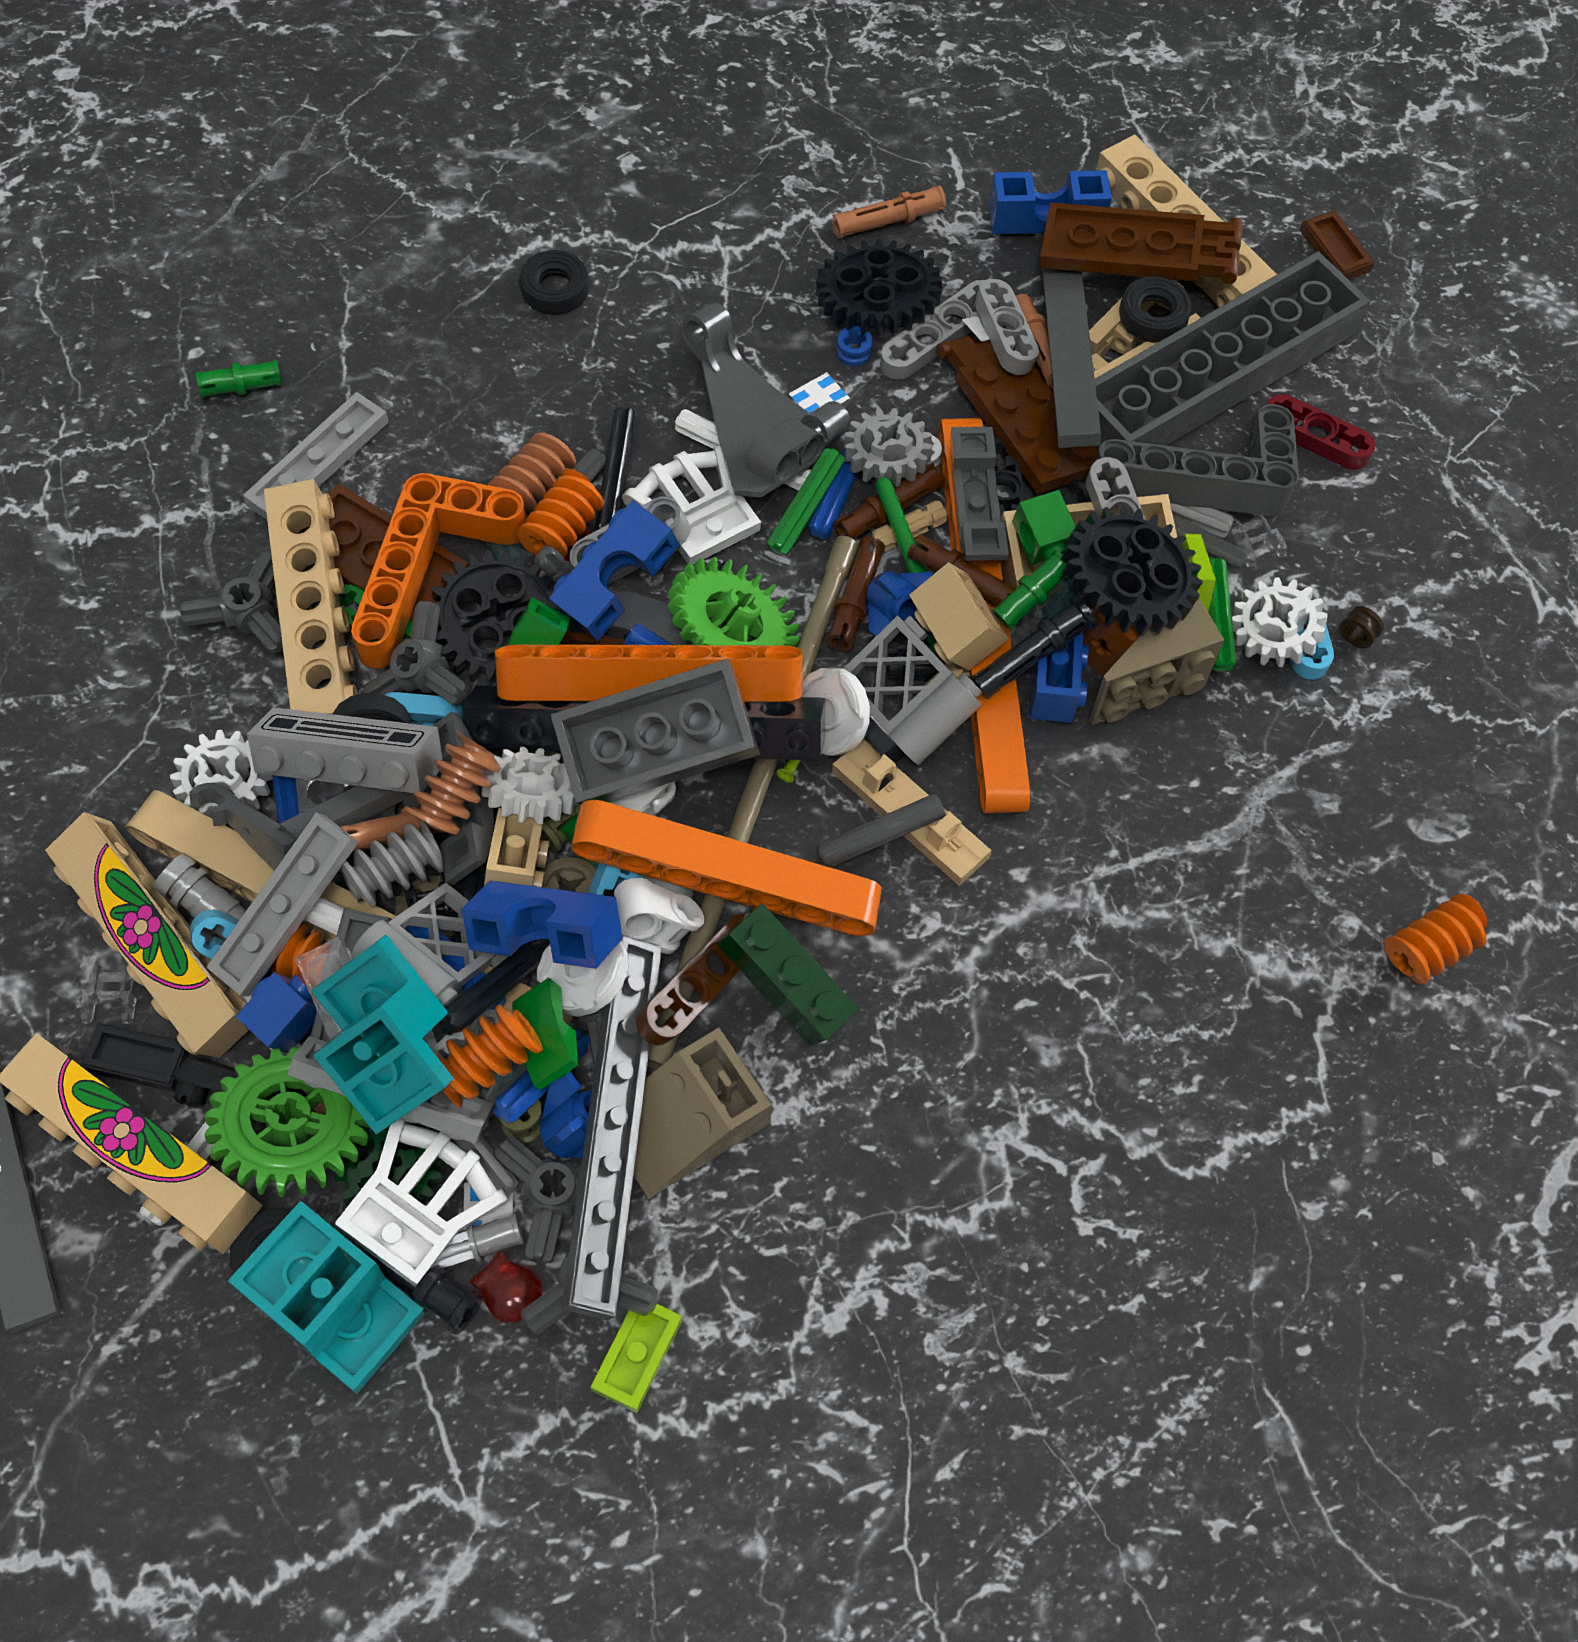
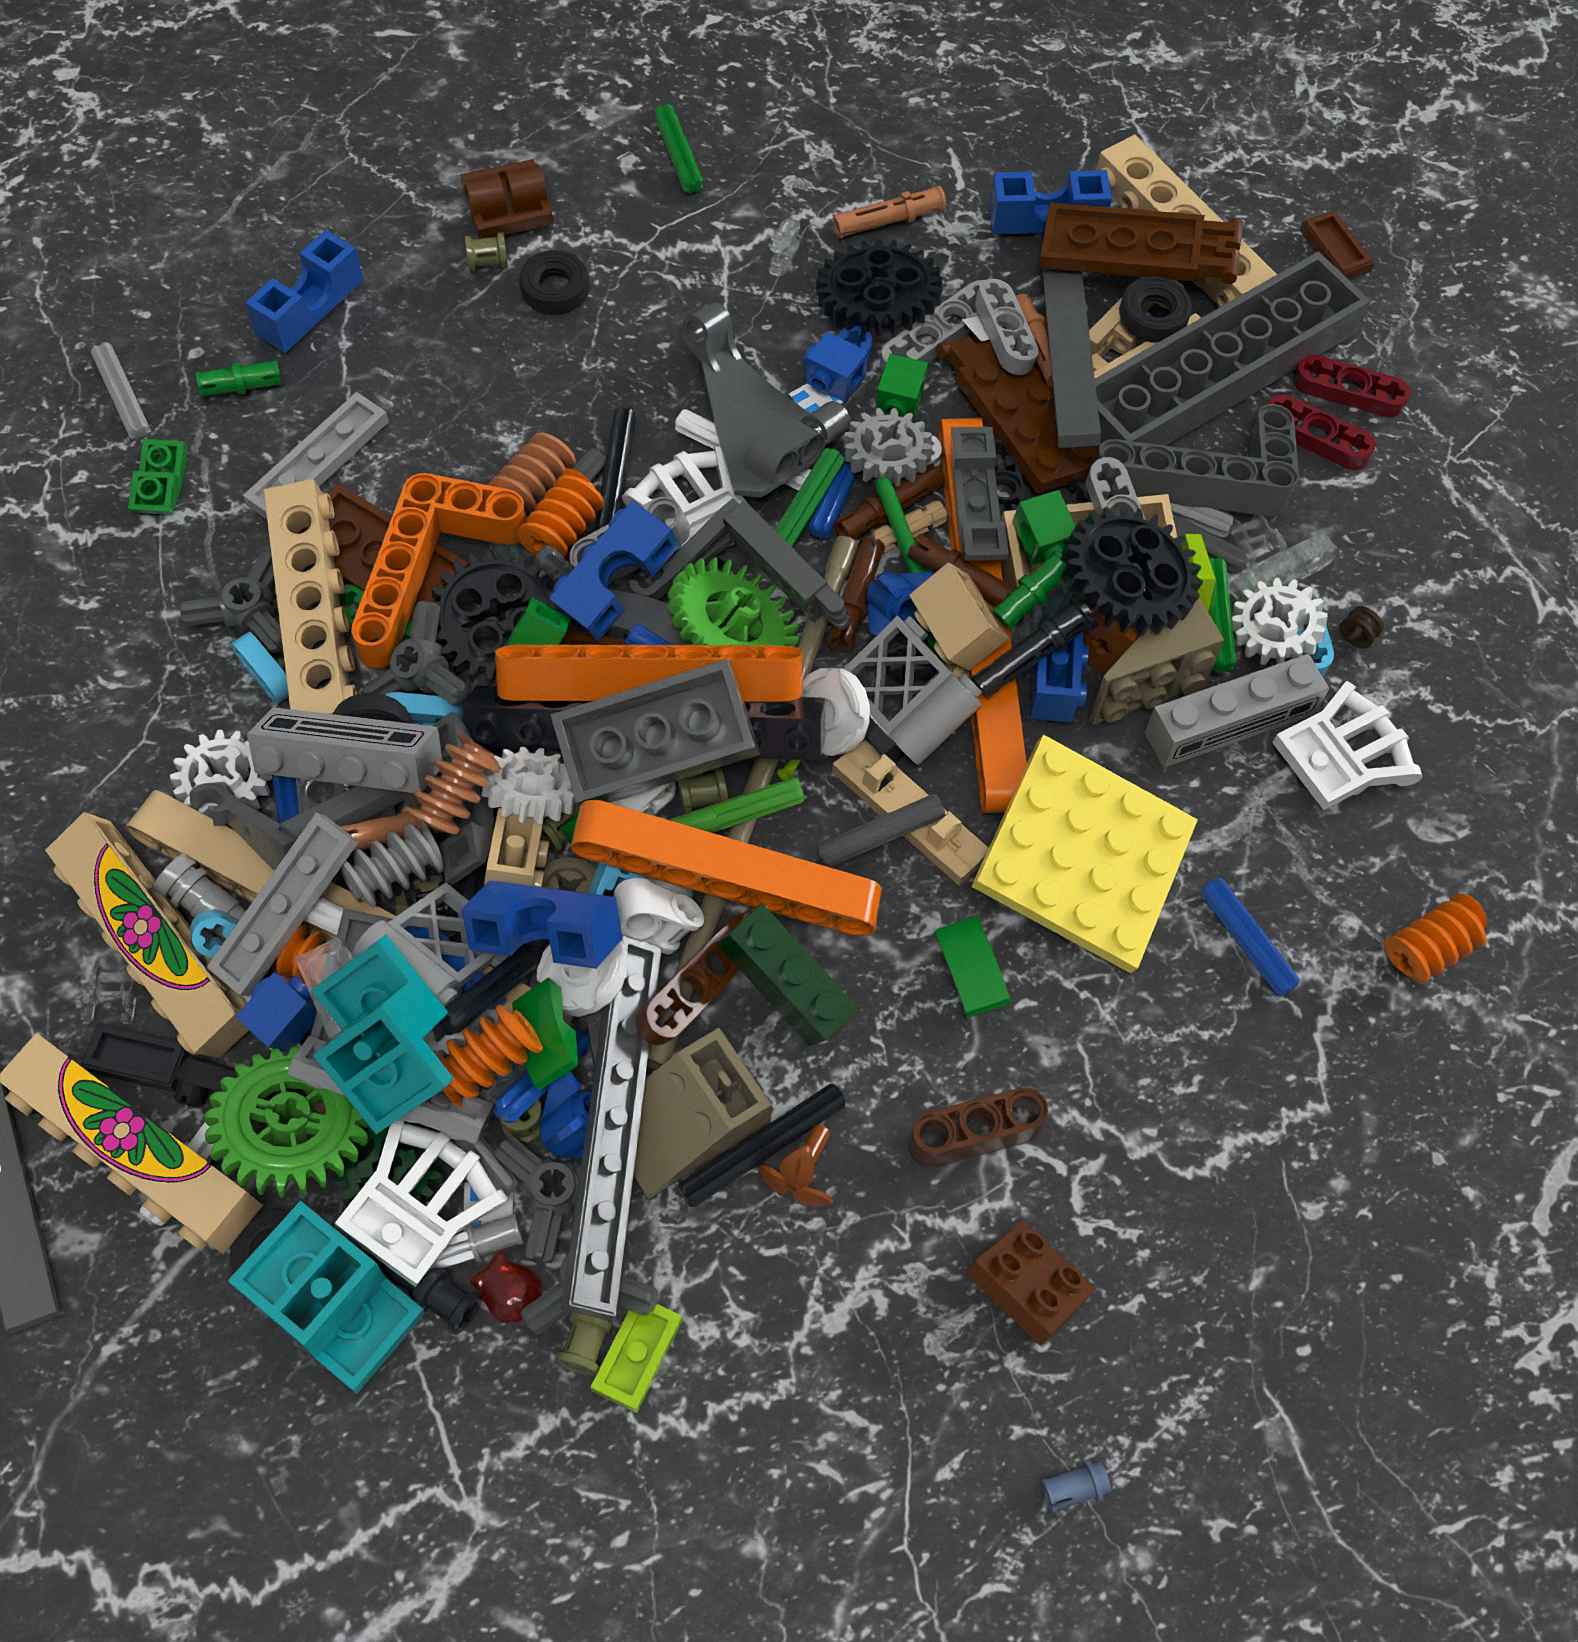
none -> light grey axle [91,342,151,440]
none -> green slope [128,439,188,515]
none -> medium azure beam [230,631,289,705]
none -> blue arch [245,230,363,353]
none -> reddish brown plate [460,159,554,239]
none -> olive bush [465,232,508,272]
none -> olive bush [554,1312,613,1376]
none -> dark grey hinge [629,498,850,630]
none -> green axle [655,104,703,194]
none -> bright green axle [669,778,804,833]
none -> olive bush [677,767,728,814]
none -> black axle [678,1084,846,1207]
none -> dark orange plant [756,1125,834,1208]
none -> clear piece [769,218,800,277]
none -> blue brick [803,331,868,404]
none -> green brick [875,353,928,423]
none -> reddish brown beam [909,1087,1049,1168]
none -> green slope [935,916,1011,1018]
none -> reddish brown plate [966,1220,1096,1346]
none -> light yellow plate [971,735,1198,973]
none -> sand blue pin [1041,1460,1111,1513]
none -> light grey brick [1144,653,1329,768]
none -> blue axle [1201,878,1300,996]
none -> clear beam [1229,533,1339,602]
none -> white plate [1272,681,1423,810]
none -> dark red beam [1293,355,1411,417]

